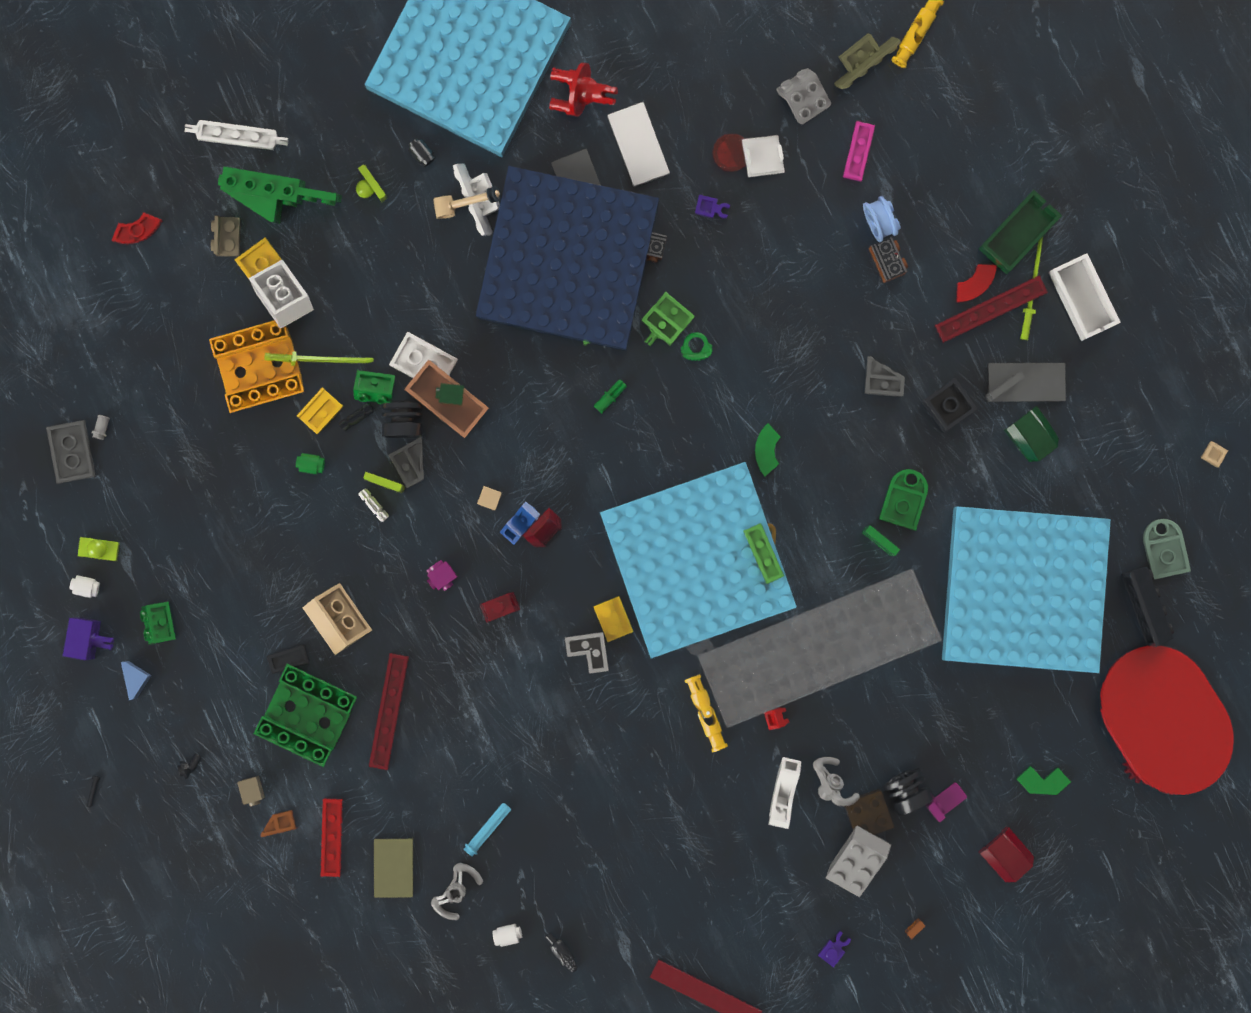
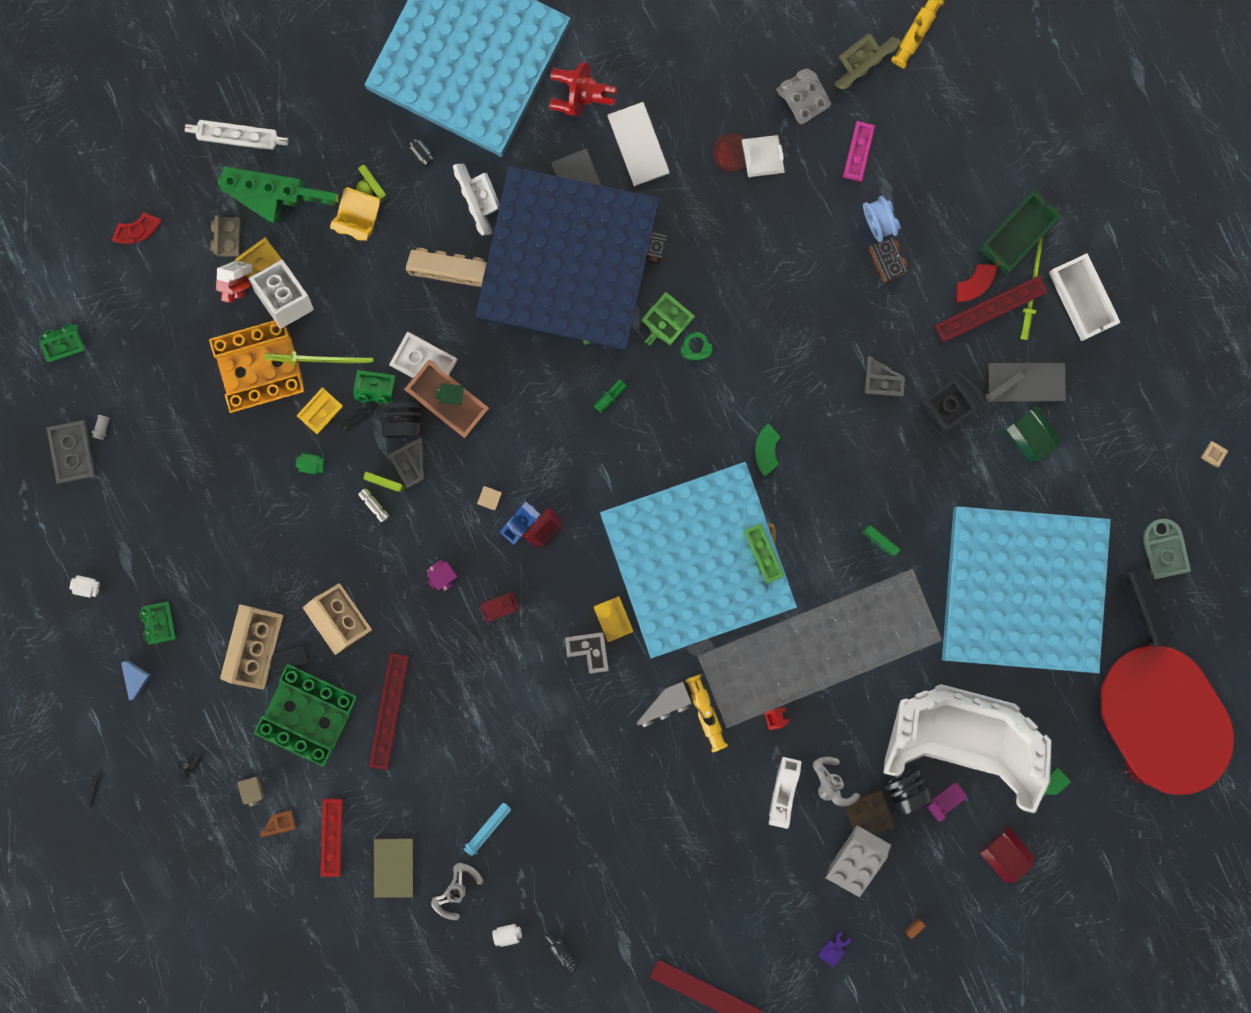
dark purple brick [63,617,114,660] -> none
lime tile [78,537,120,561] -> none
tan piece [433,186,501,219] -> none
dark purple plate [695,195,730,219] -> none
green tile [879,469,928,531] -> none
none -> green bracket [39,324,85,362]
none -> hips [216,260,253,303]
none -> tan slope [220,604,283,690]
none -> yellow bracket [330,187,380,241]
none -> tan slope [406,248,487,287]
none -> light grey slope [637,682,692,727]
none -> white windscreen [884,684,1051,813]

